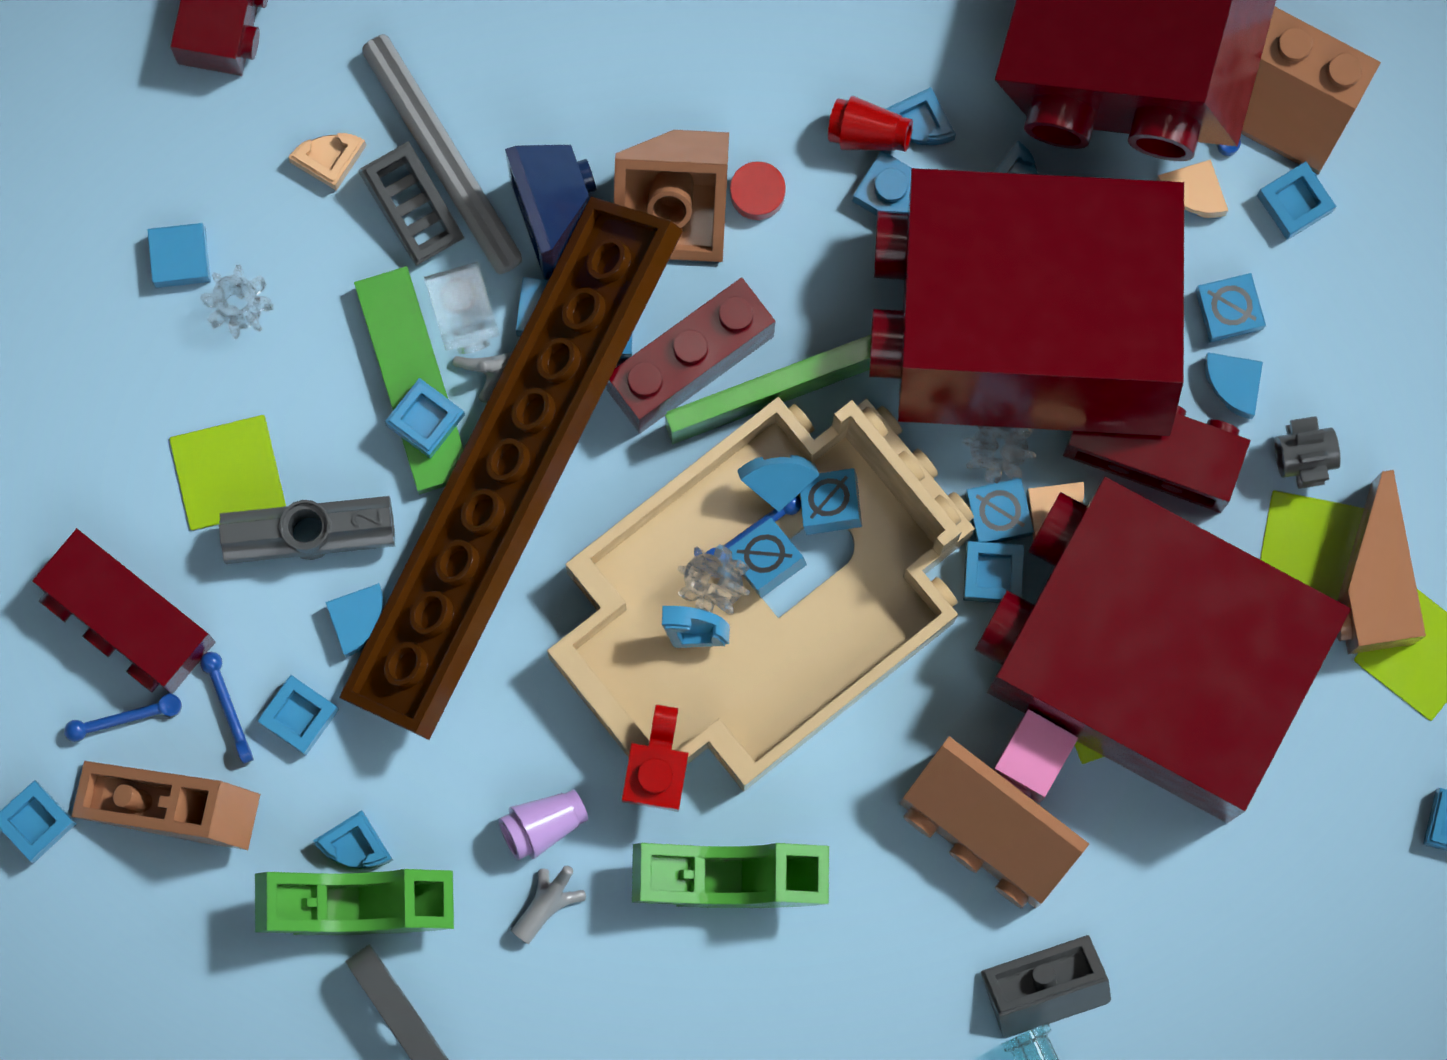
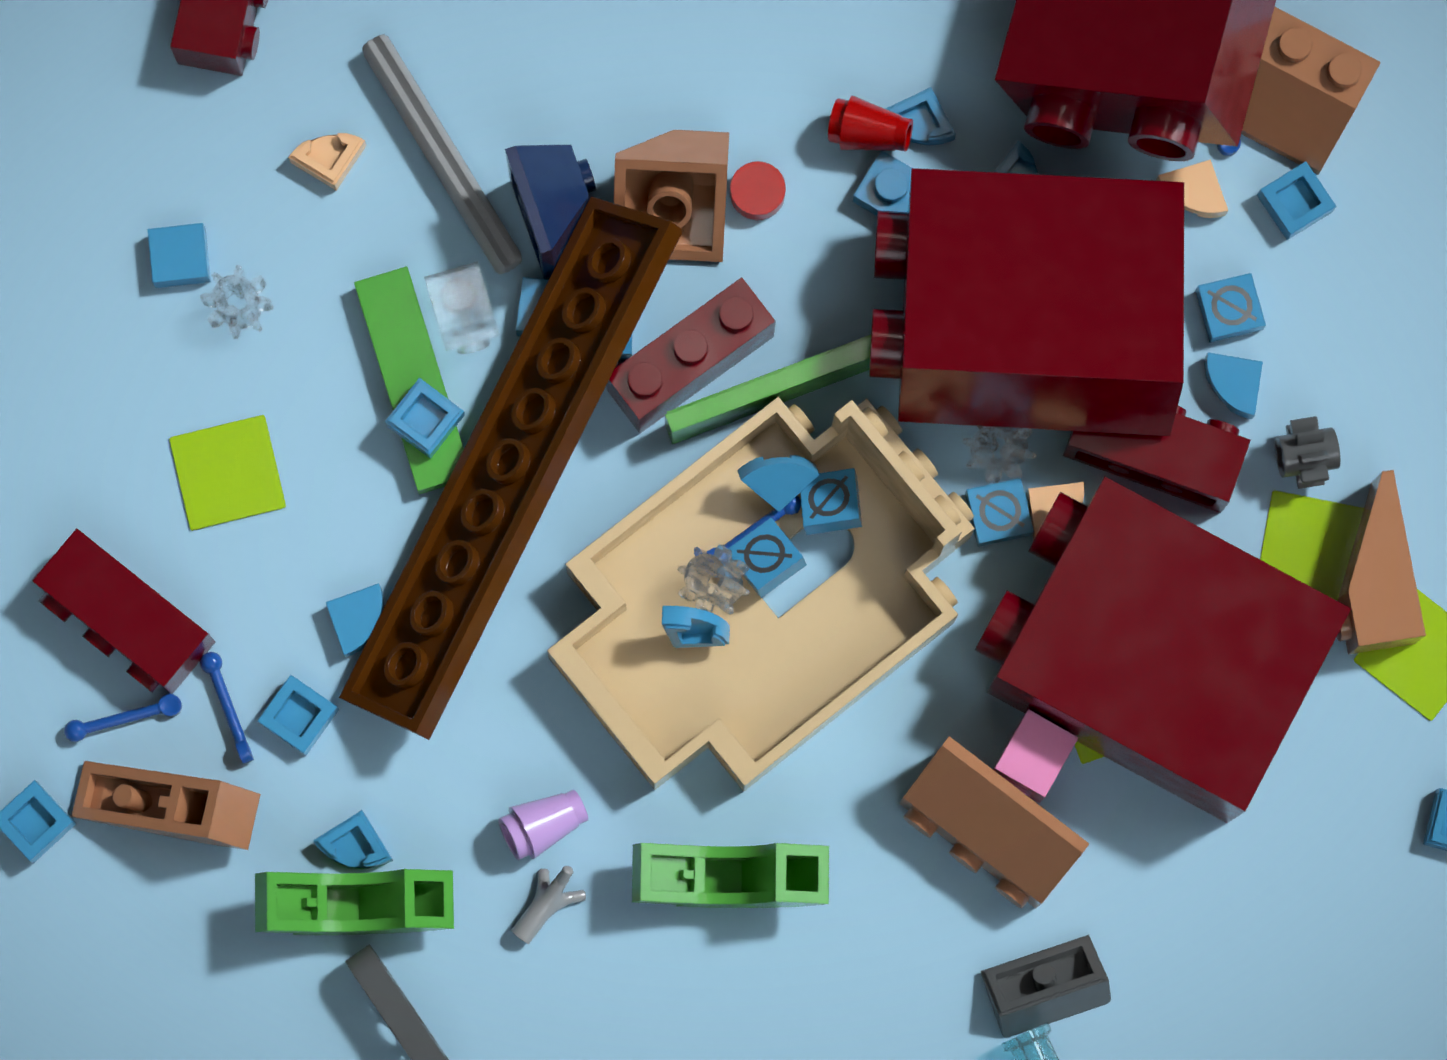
dark grey piece [219,496,395,564] -> none
dark grey slope [358,141,464,266] -> none
light grey bar [453,351,513,403] -> none
red plate [622,705,689,812] -> none
dark azure plate [963,541,1024,603] -> none

